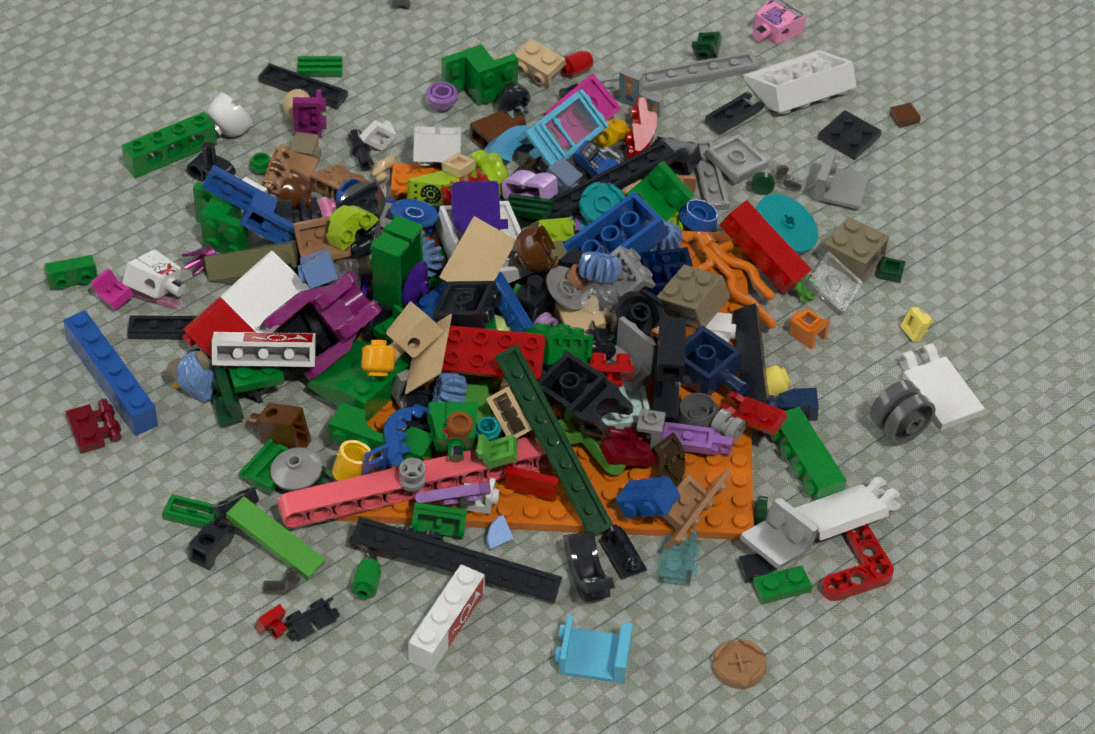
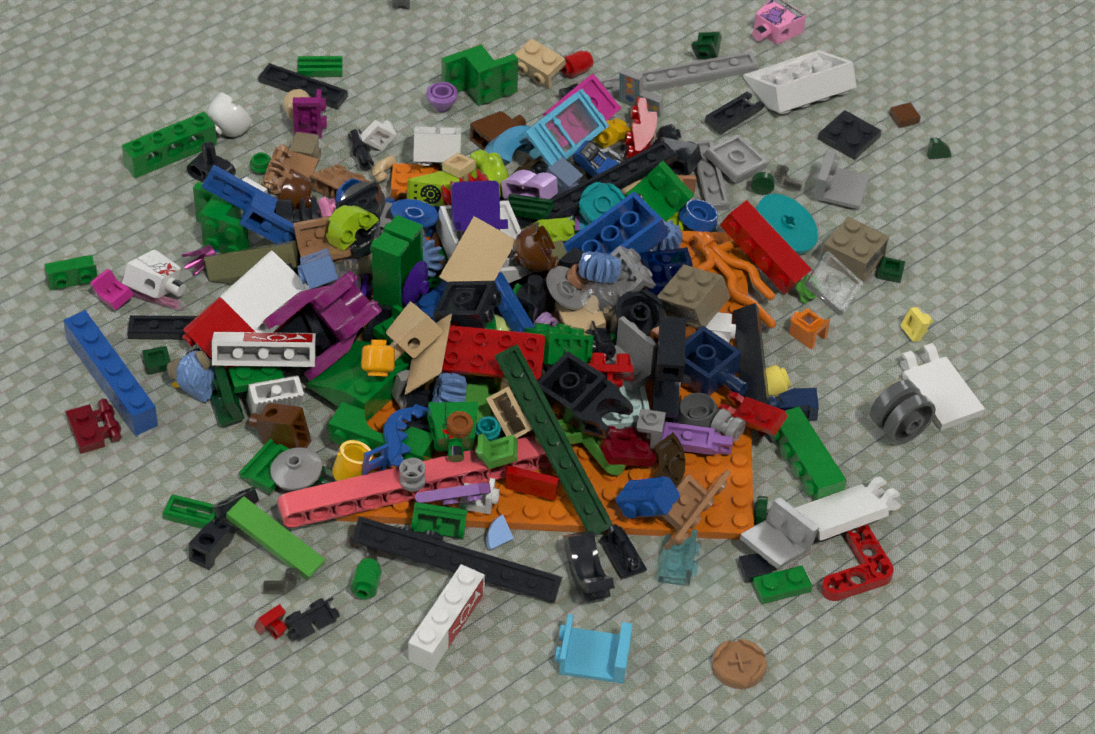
black piece [497,82,530,118] -> none
none -> dark green tile [142,346,171,375]
none -> white brick [246,376,304,414]
none -> black piece [658,124,682,140]
none -> dark green tile [927,138,951,160]

